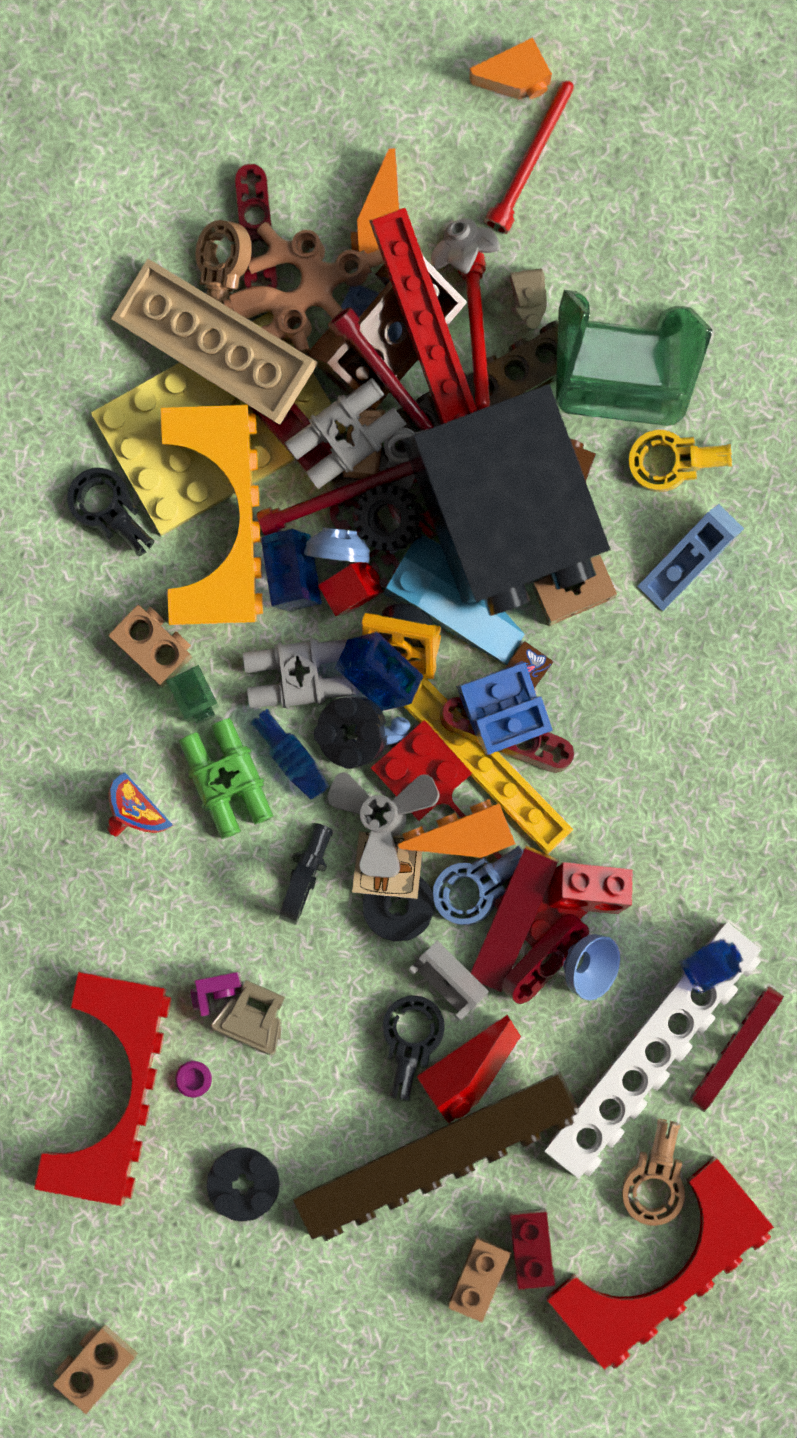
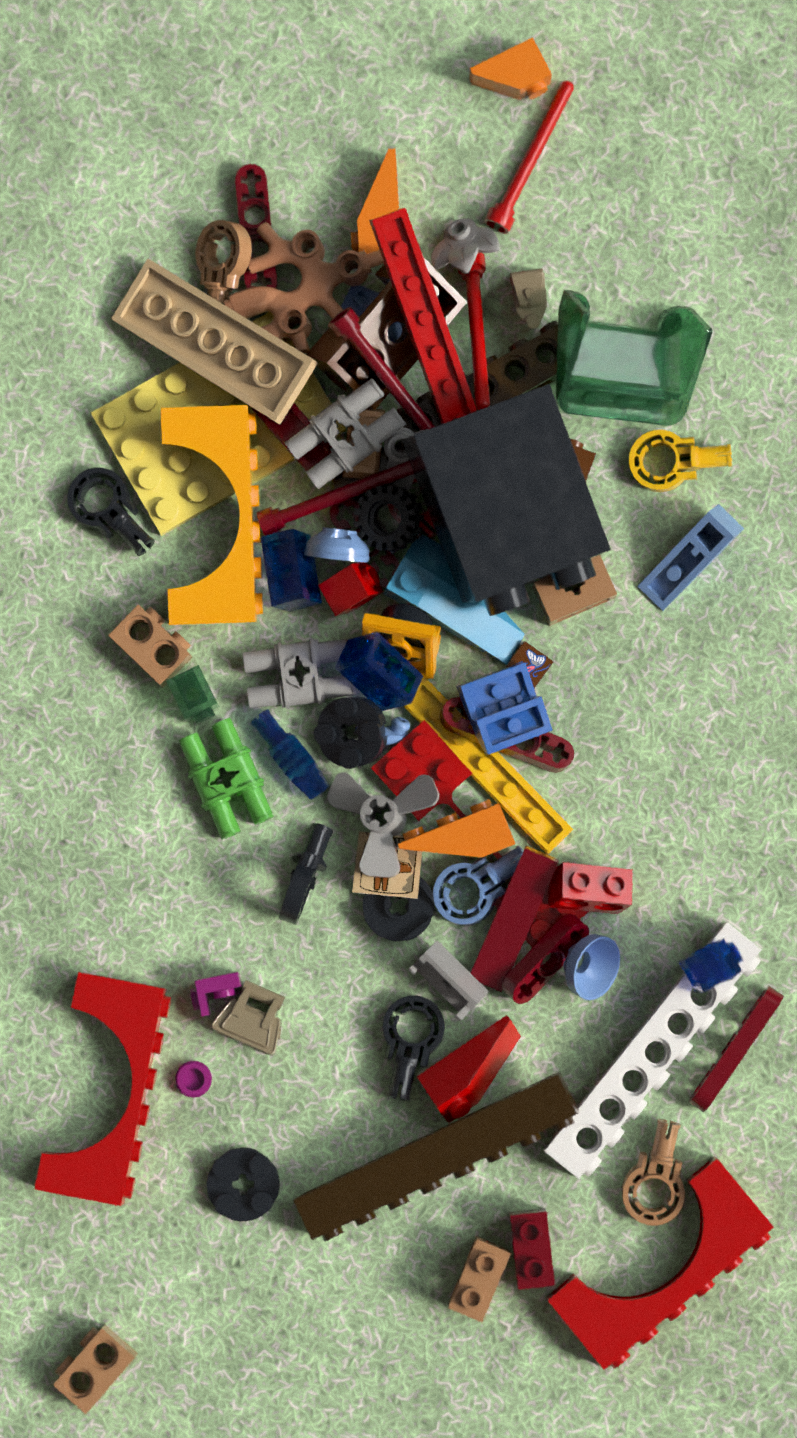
shield [107,773,173,837] -> none

